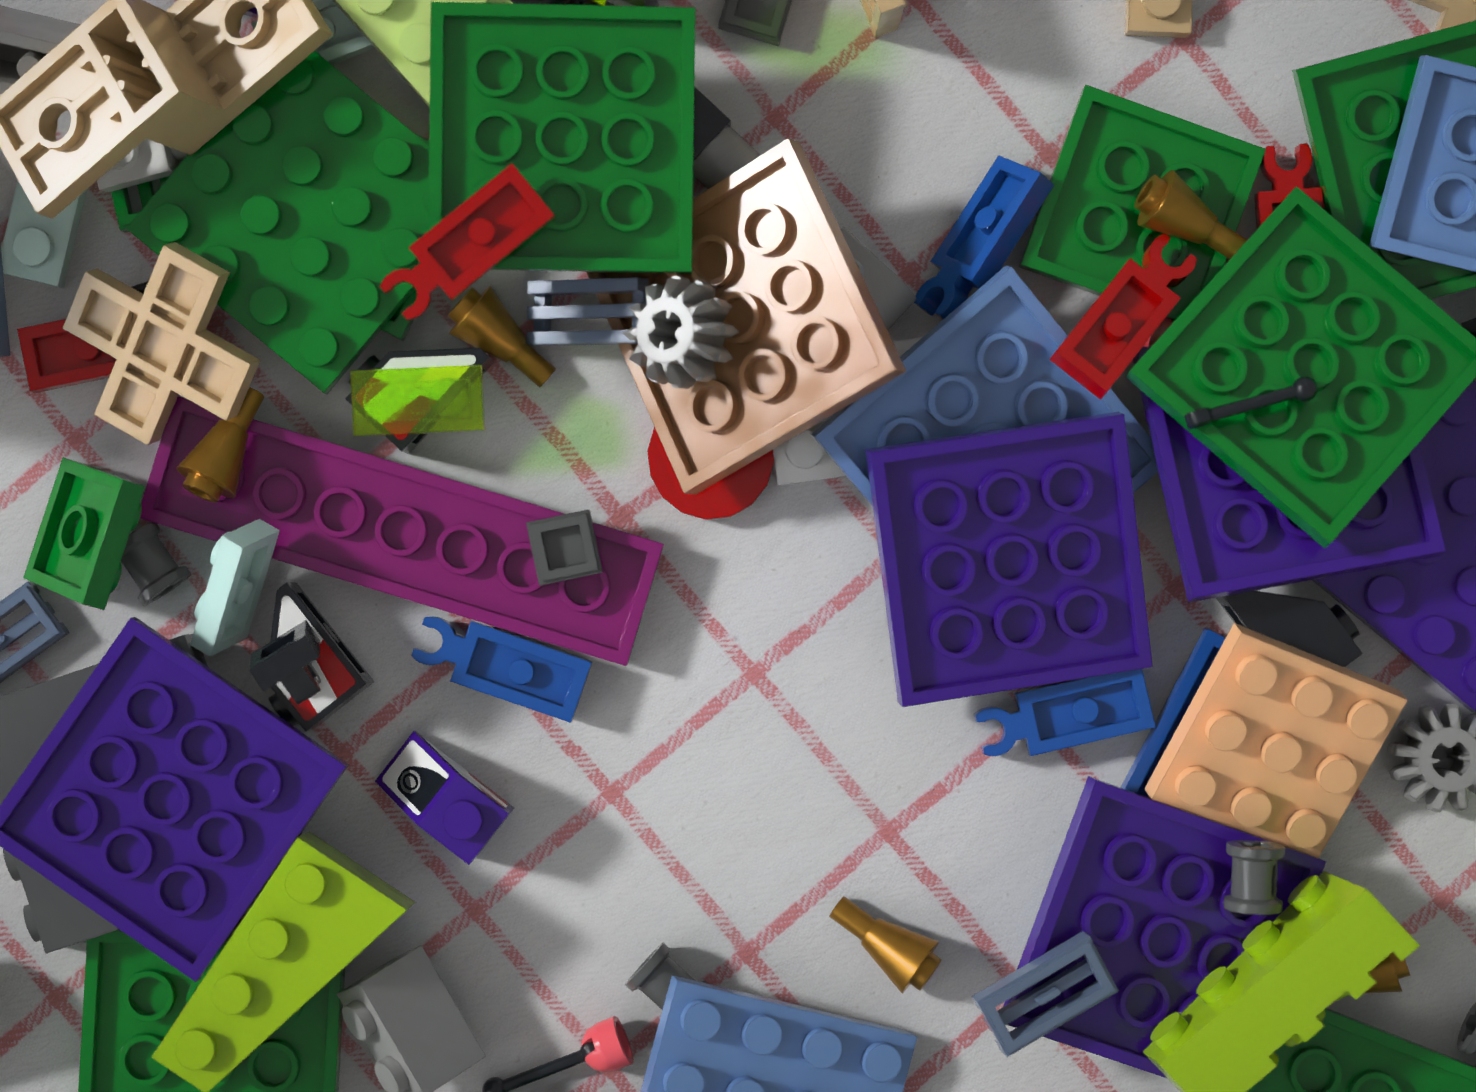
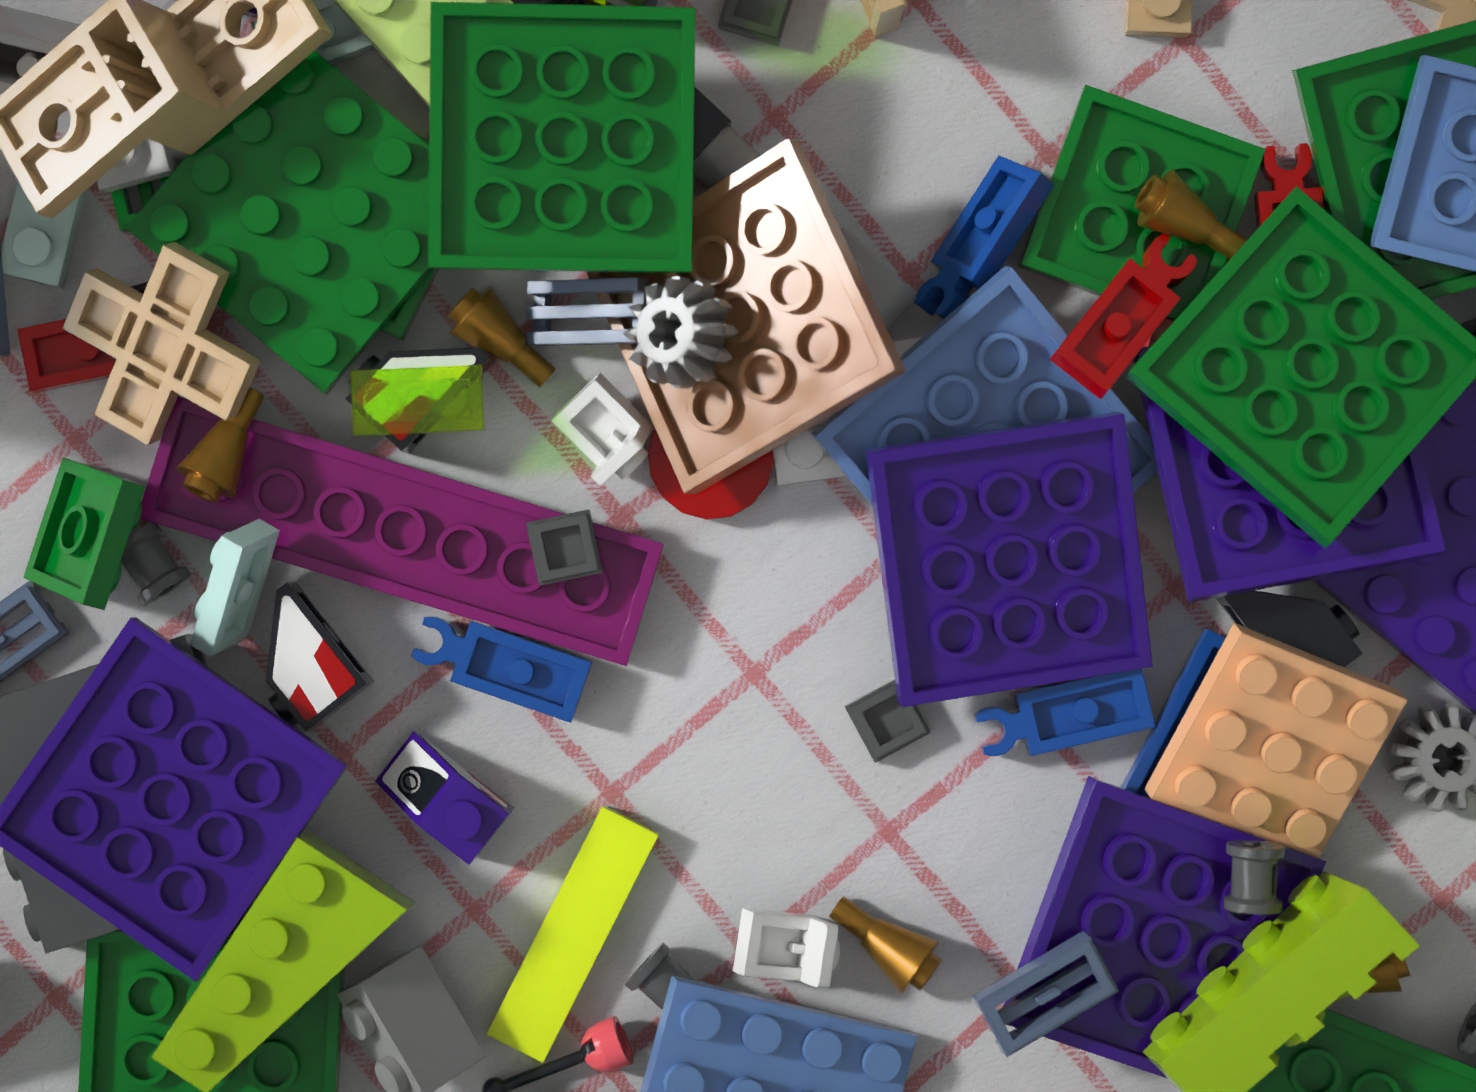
black tile [249,620,321,705] -> none
red plate [380,164,555,321] -> none
black hinge [1184,376,1318,429] -> none
none -> neon yellow tile [486,805,659,1063]
none -> white bracket [552,373,654,486]
none -> white bracket [733,908,840,988]
none -> dark grey tile [844,679,931,763]

